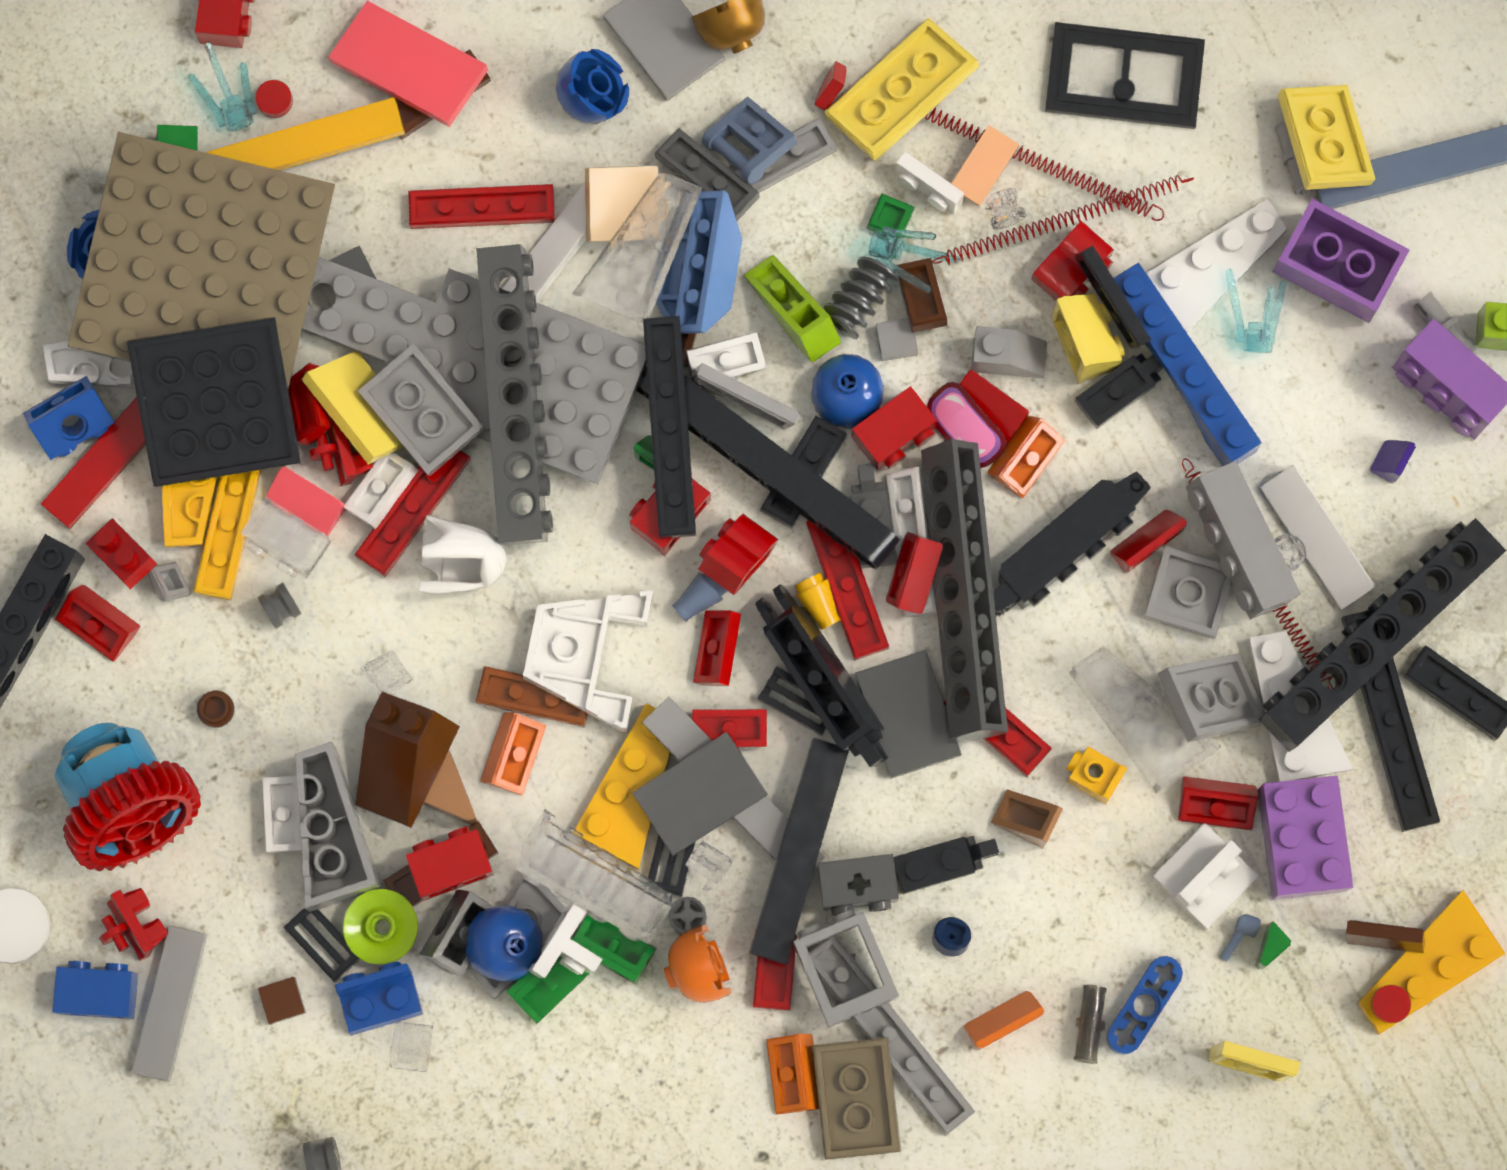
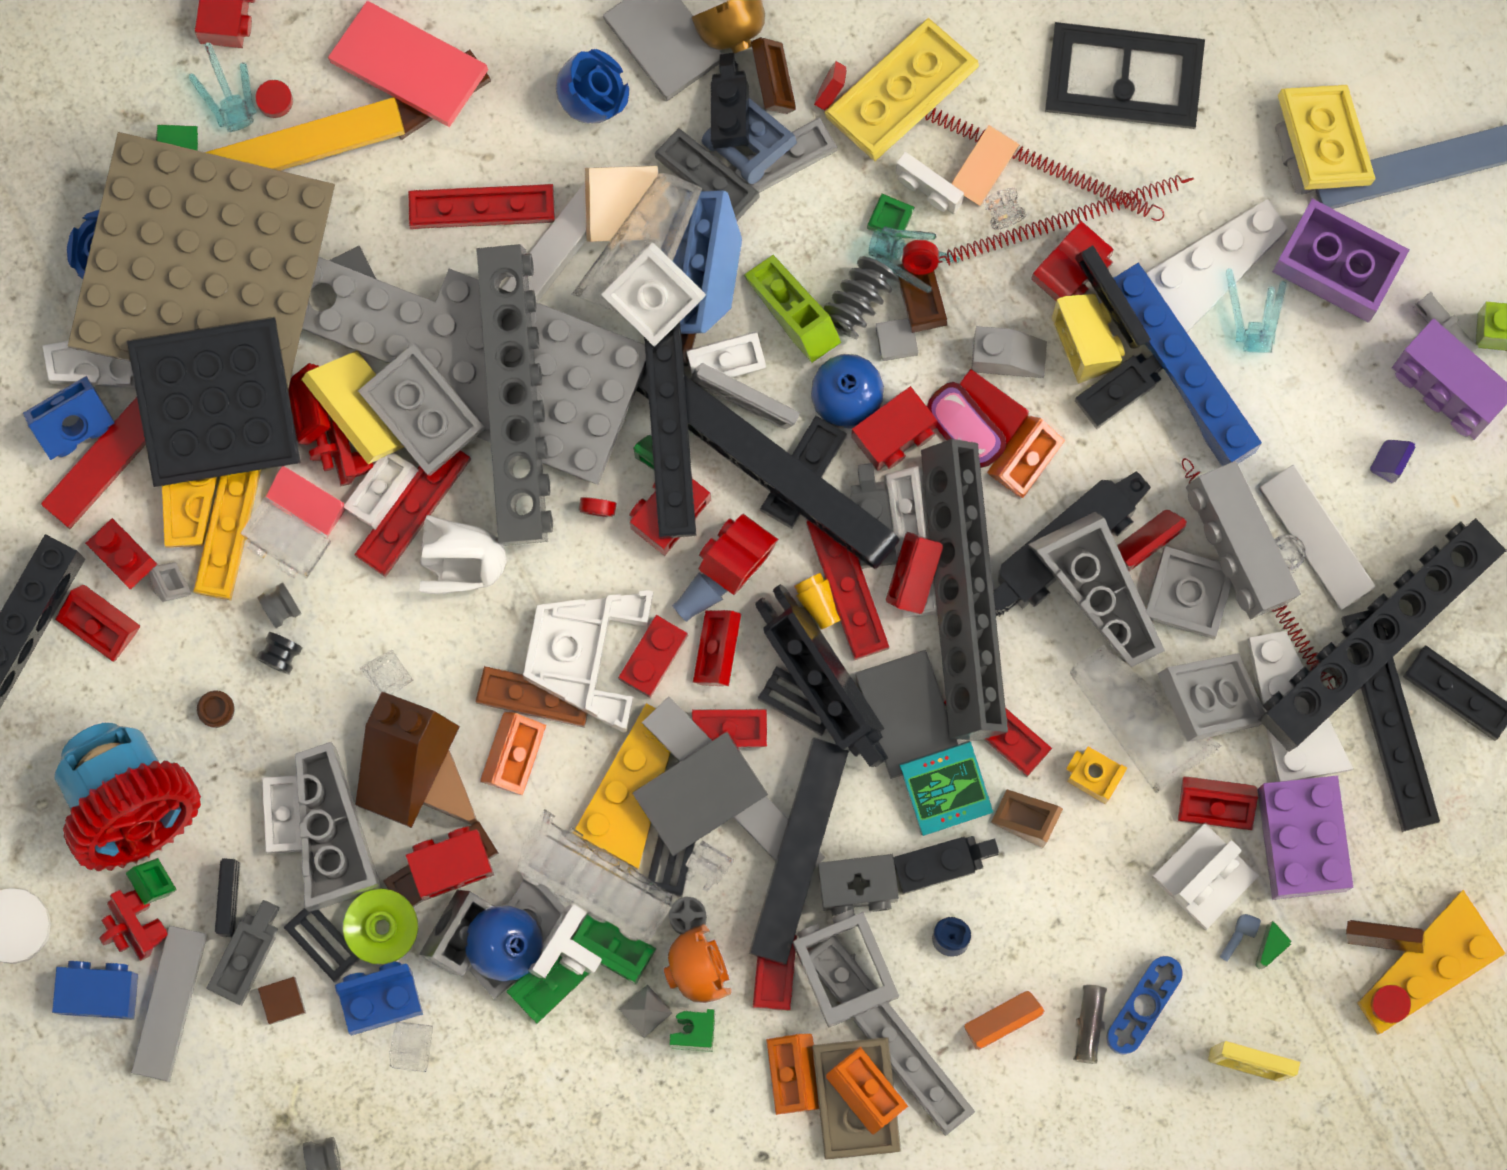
none -> green tile [126,858,177,905]
none -> dark grey hinge [206,900,280,1006]
none -> black tile [215,858,241,937]
none -> black wheel [256,632,302,675]
none -> red tile [579,497,617,517]
none -> white bracket [601,242,706,347]
none -> red plate [618,615,688,698]
none -> light grey slope [619,985,672,1038]
none -> green hinge [669,1009,716,1052]
none -> black hinge [711,52,749,149]
none -> reddish brown tile [751,37,796,114]
none -> orange slope [826,1046,908,1135]
none -> tile [899,741,994,836]
none -> red tile [902,240,939,275]
none -> light grey wedge [1028,512,1165,667]

